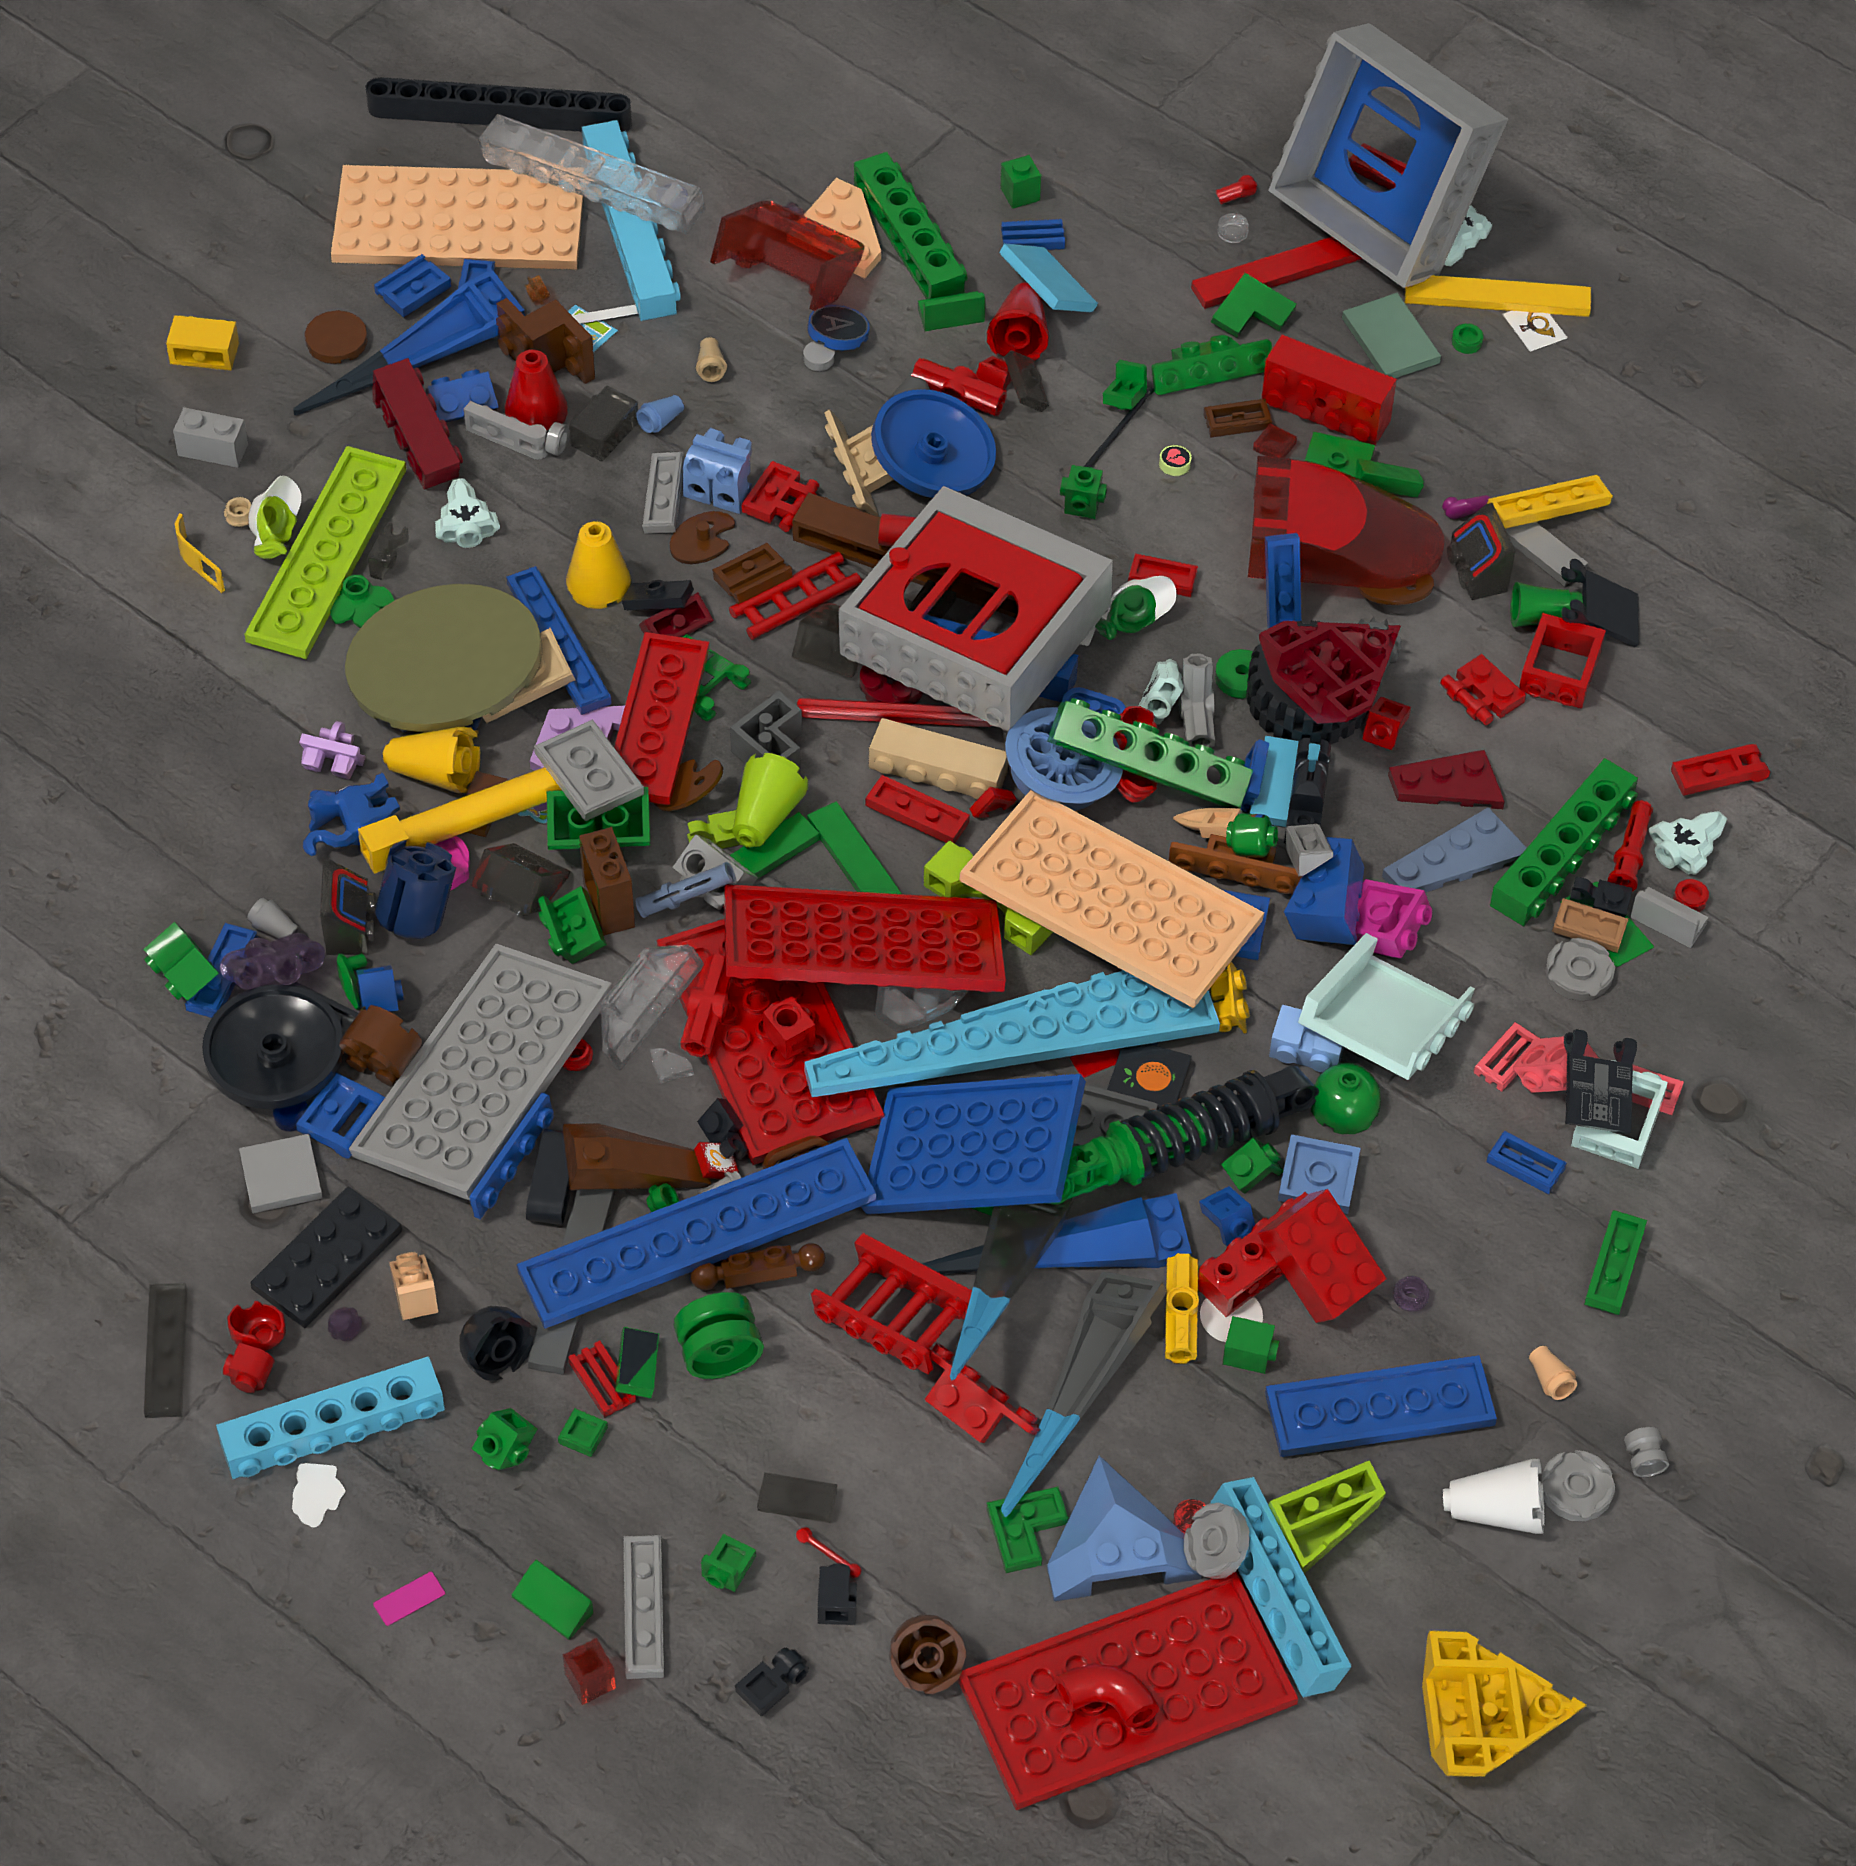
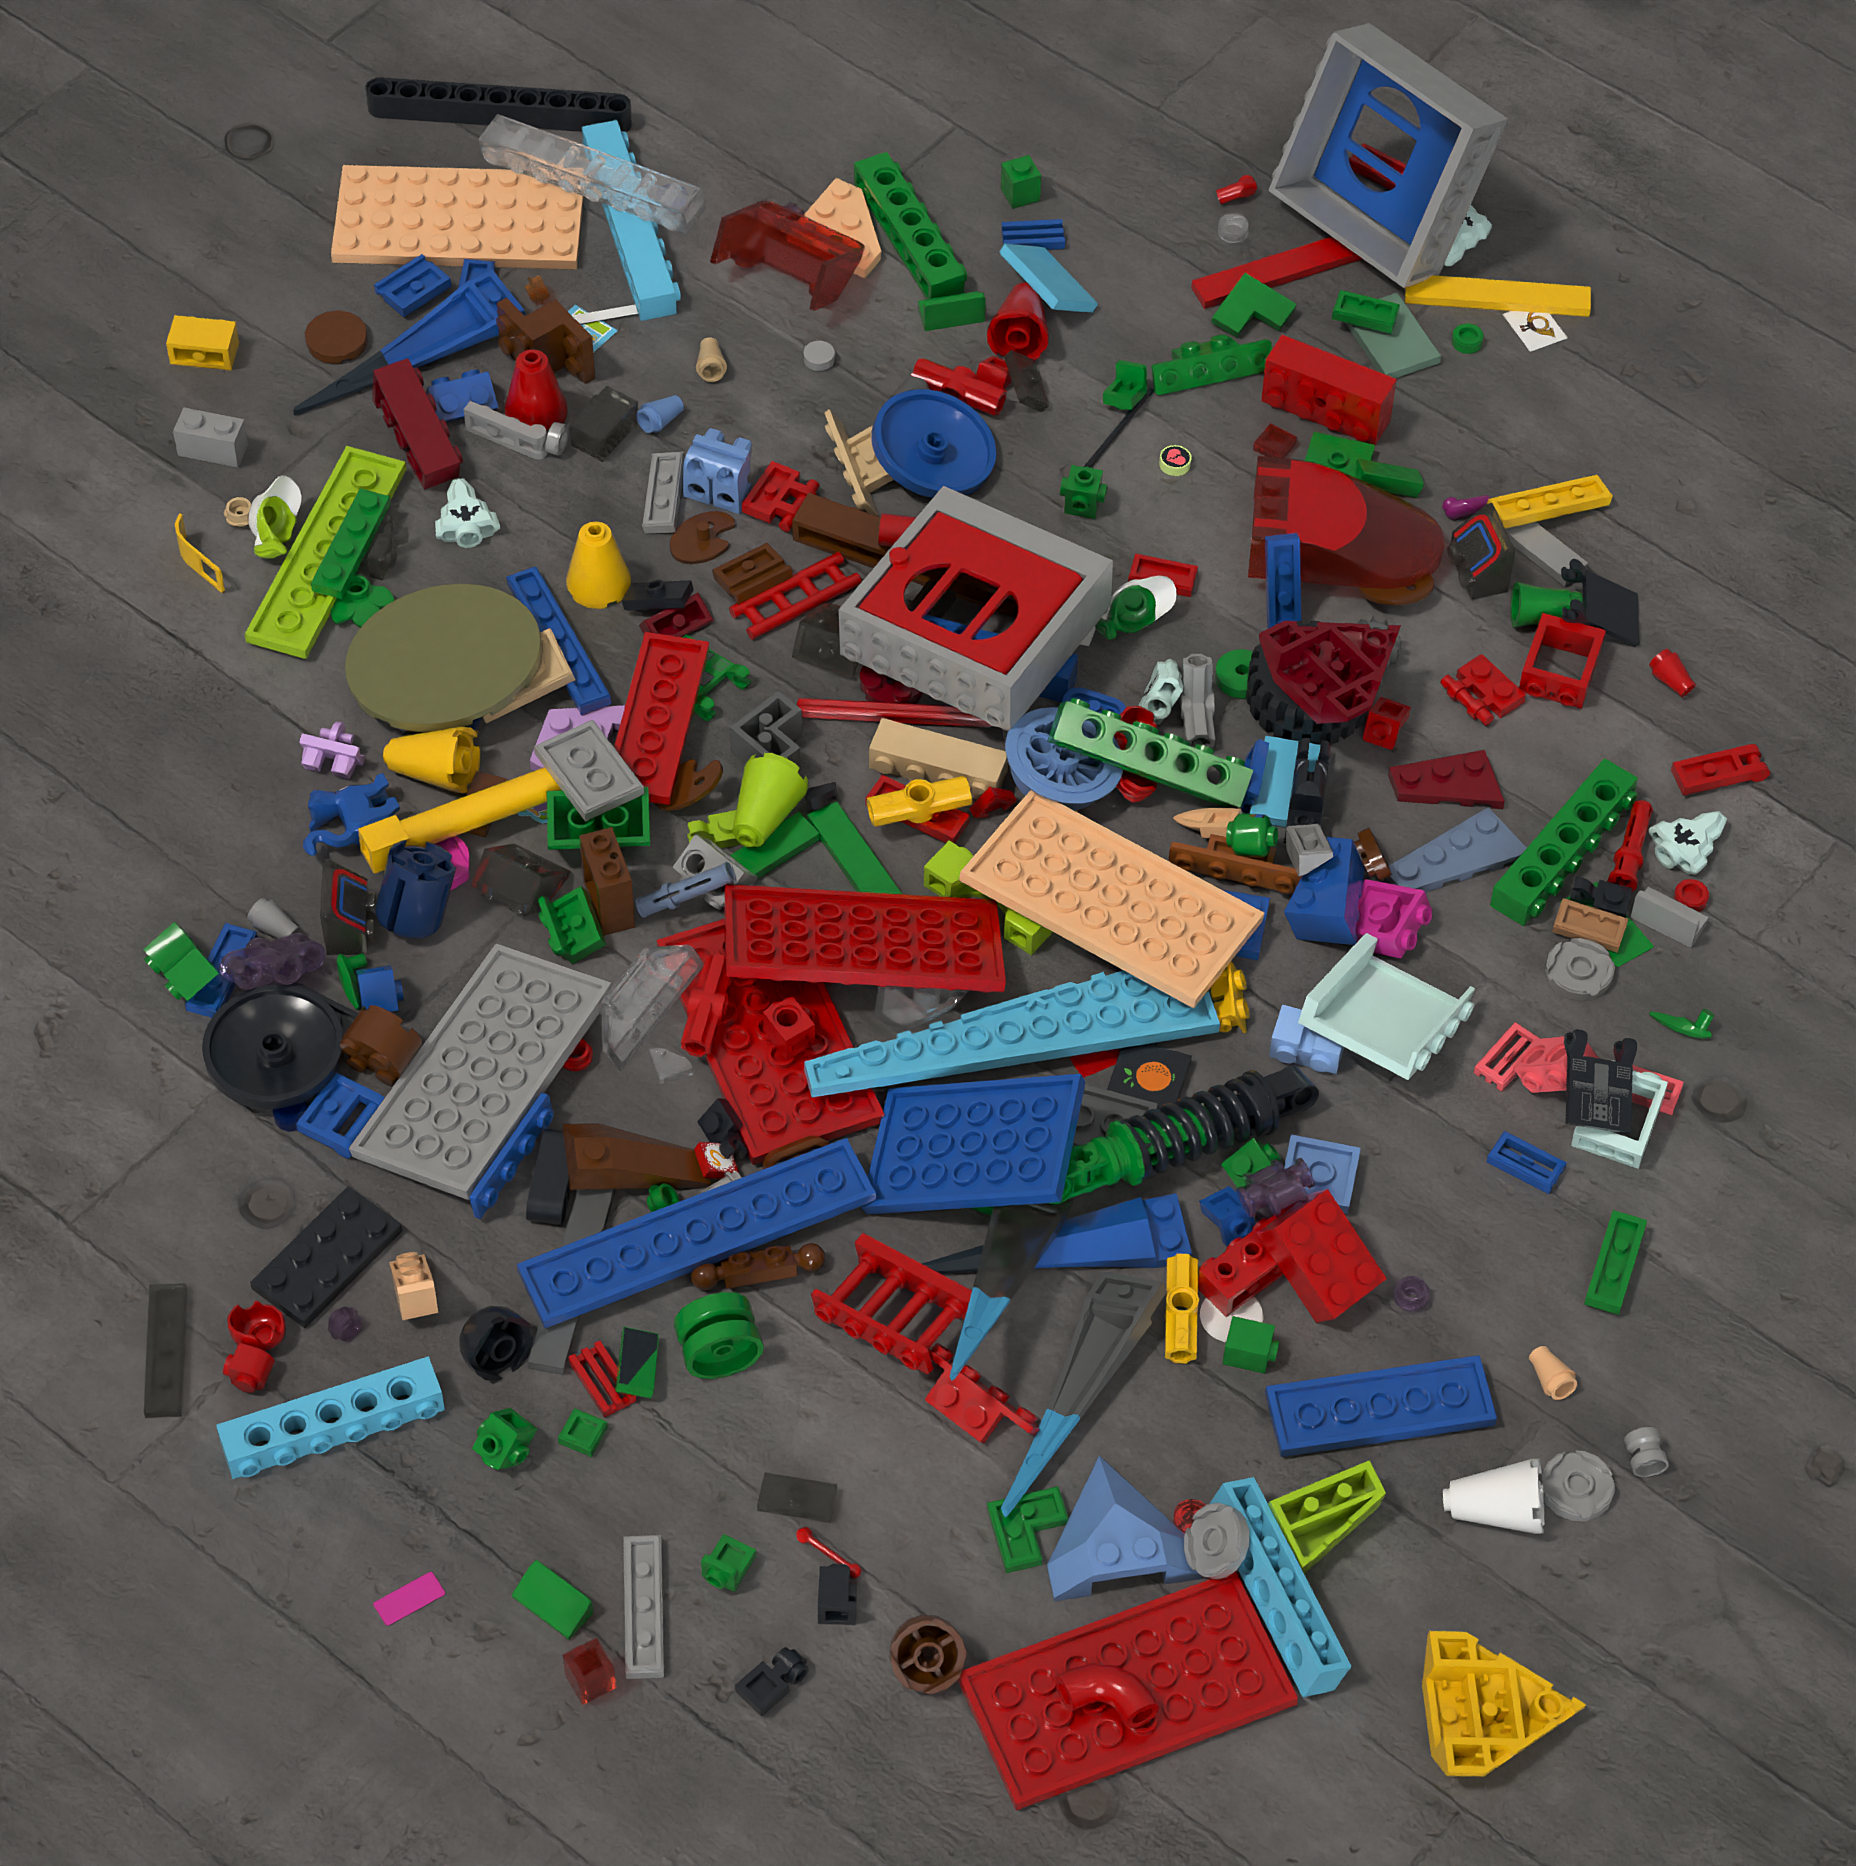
light grey tile [239,1134,323,1214] -> none
white sticker [292,1463,345,1528] -> none
tile [808,305,869,351] -> none
reddish brown tile [1203,399,1272,438] -> none
green cylinder [1311,1063,1381,1134] -> none
none -> green plate [311,488,391,599]
none -> black tile [805,782,838,810]
none -> yellow piece [867,776,972,827]
none -> clear purple axle [1236,1158,1315,1217]
none -> green plate [1331,290,1400,334]
none -> reddish brown plate [1354,827,1392,880]
none -> red cone [1649,648,1696,697]
none -> green bar [1649,1009,1715,1038]

